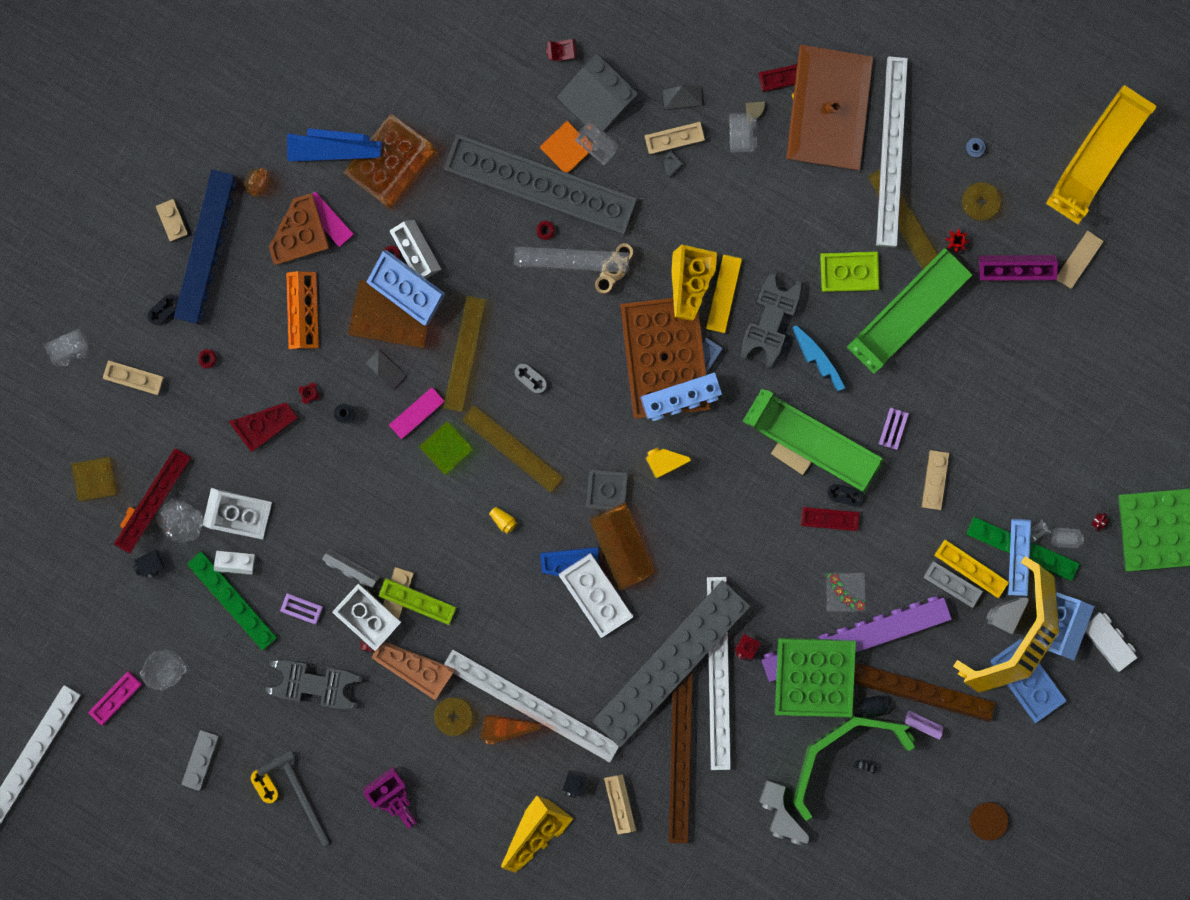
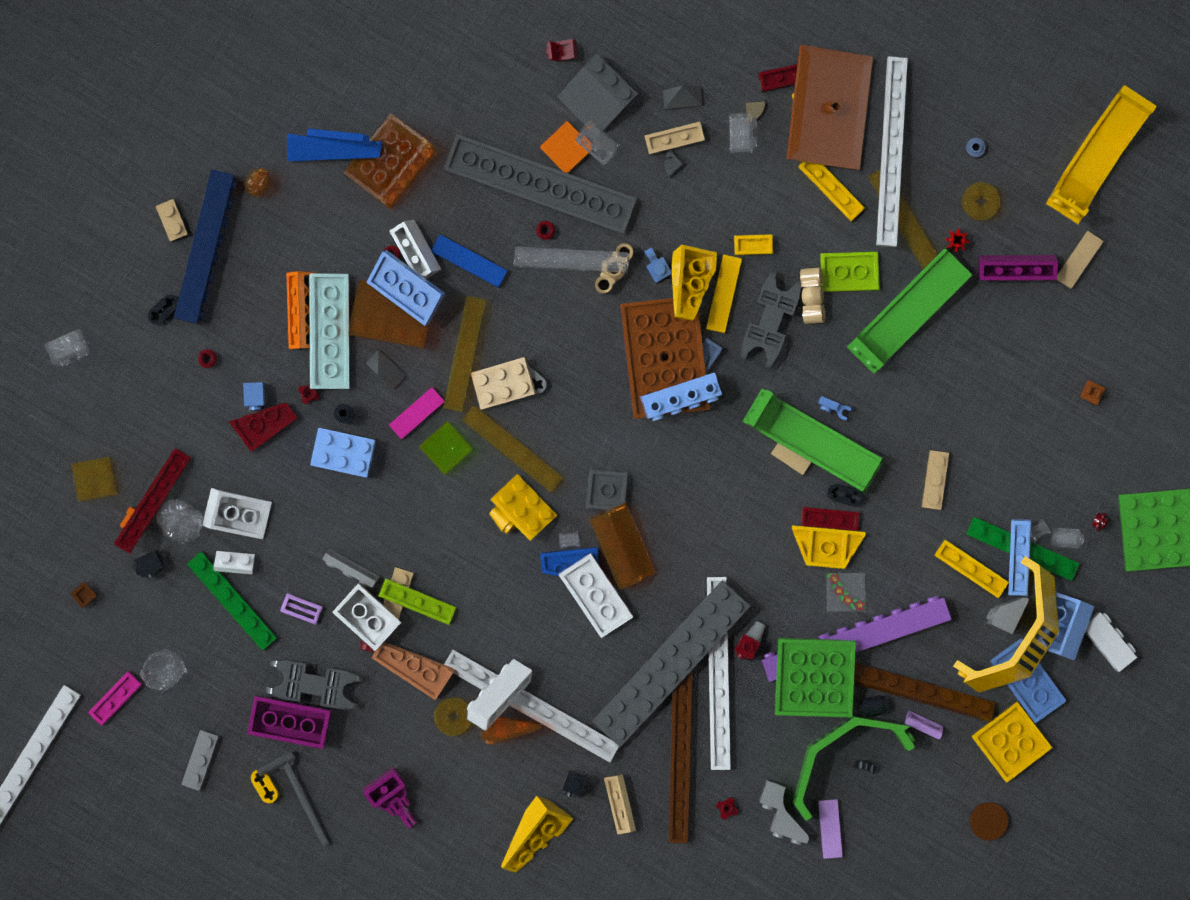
tan plate [103,360,164,395] -> none
dark orange plate [269,193,329,265] -> none
dark pink tile [313,192,354,247] -> none
yellow slope [645,447,691,479] -> none
dark azure slope [792,326,845,392] -> none
lavender tile [879,408,909,450] -> none
light grey plate [923,561,983,608] -> none
none -> reddish brown plate [70,581,98,608]
none -> medium blue brick [243,382,265,410]
none -> magenta brick [247,695,332,749]
none -> light aqua plate [309,273,349,389]
none -> light blue brick [310,428,376,478]
none -> blue tile [431,235,507,288]
none -> white brick [467,659,532,731]
none -> tan plate [471,357,536,410]
none -> yellow plate [490,474,557,541]
none -> clear bush [559,530,580,549]
none -> medium blue plate [645,248,672,283]
none -> dark red plate [716,797,738,820]
none -> yellow plate [734,235,773,255]
none -> light grey cone [745,621,766,648]
none -> yellow wing [791,525,866,569]
none -> yellow tile [798,162,865,221]
none -> tan piece [800,267,825,324]
none -> medium blue plate [817,396,851,420]
none -> lavender tile [818,799,843,859]
none -> yellow plate [971,701,1052,783]
none -> dark orange tile [1079,380,1105,406]

